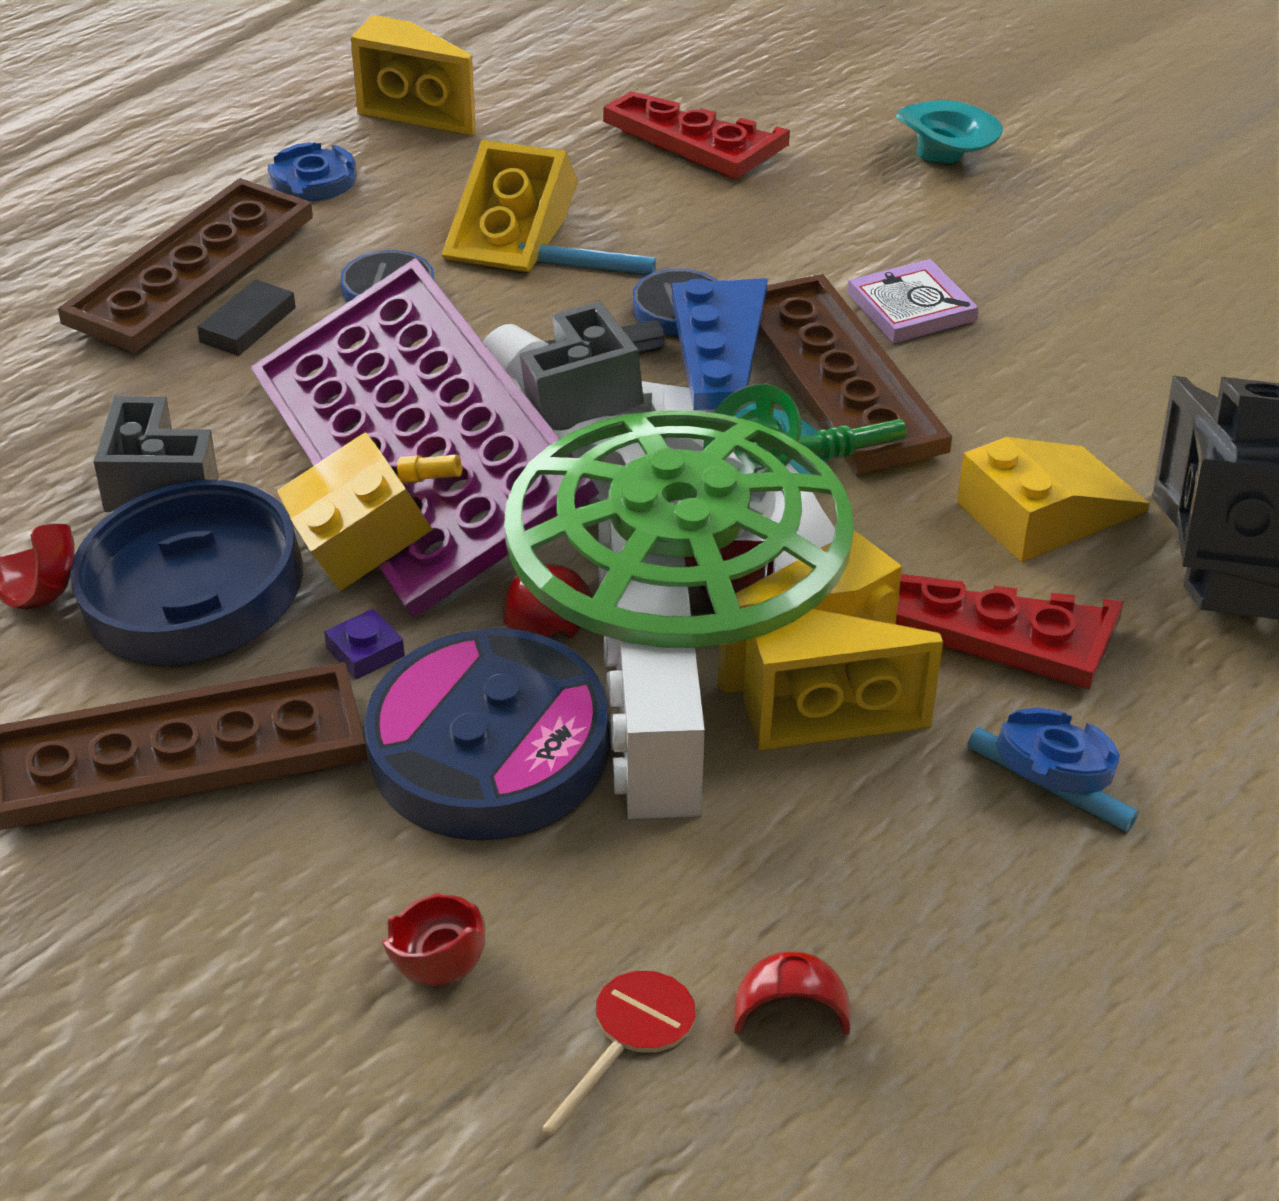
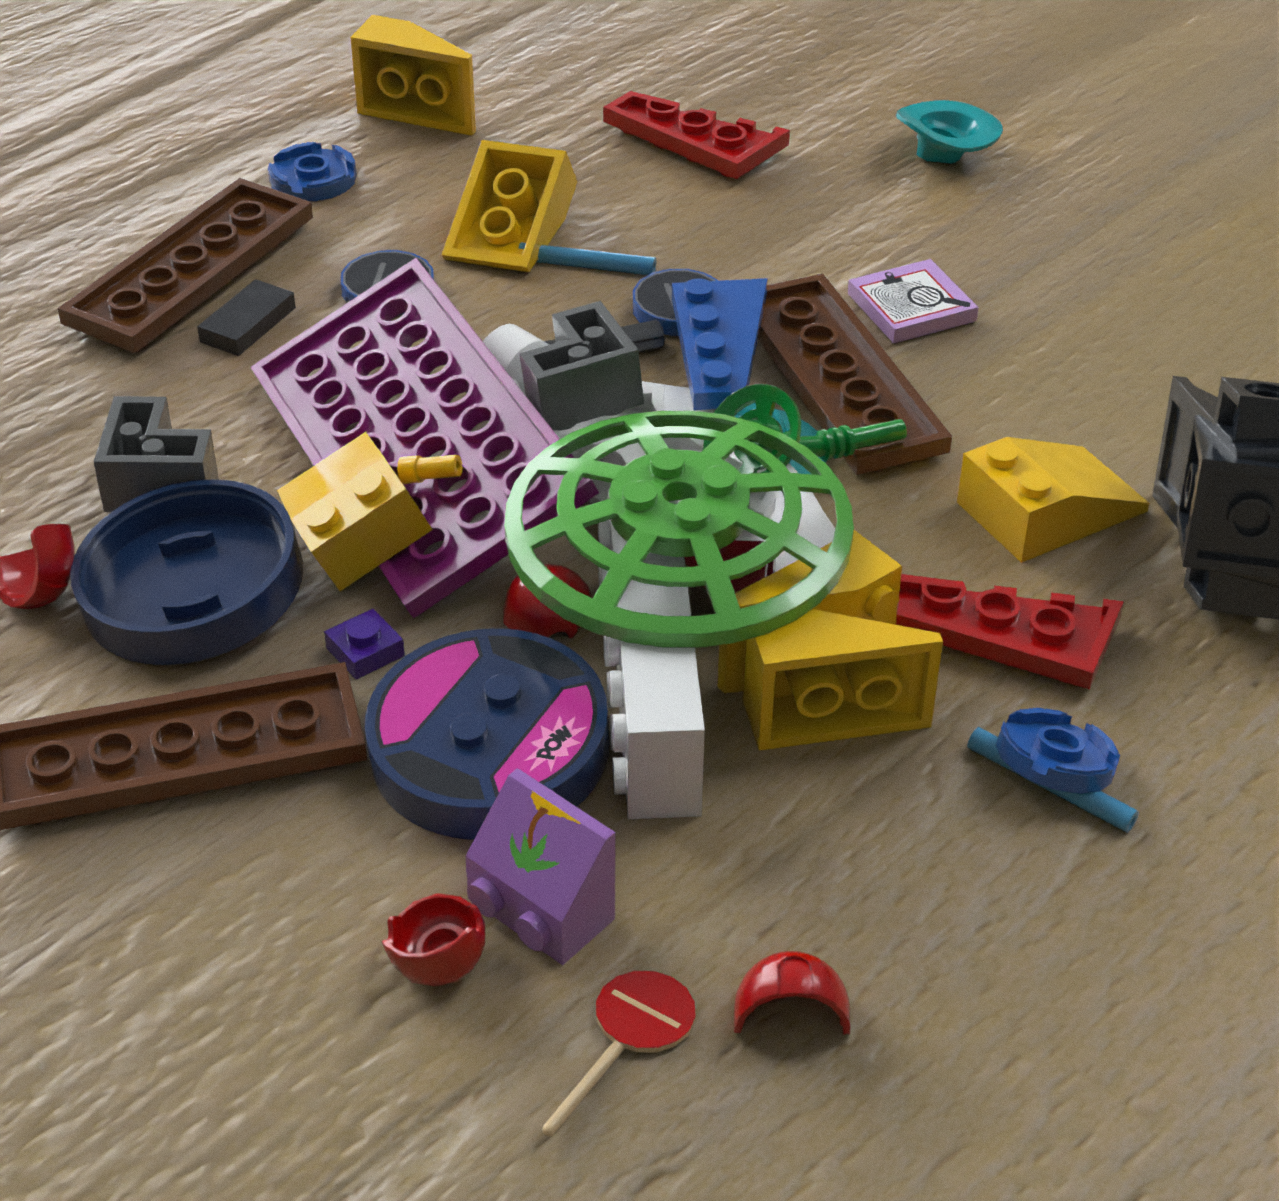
none -> medium lavender slope [466,768,615,965]

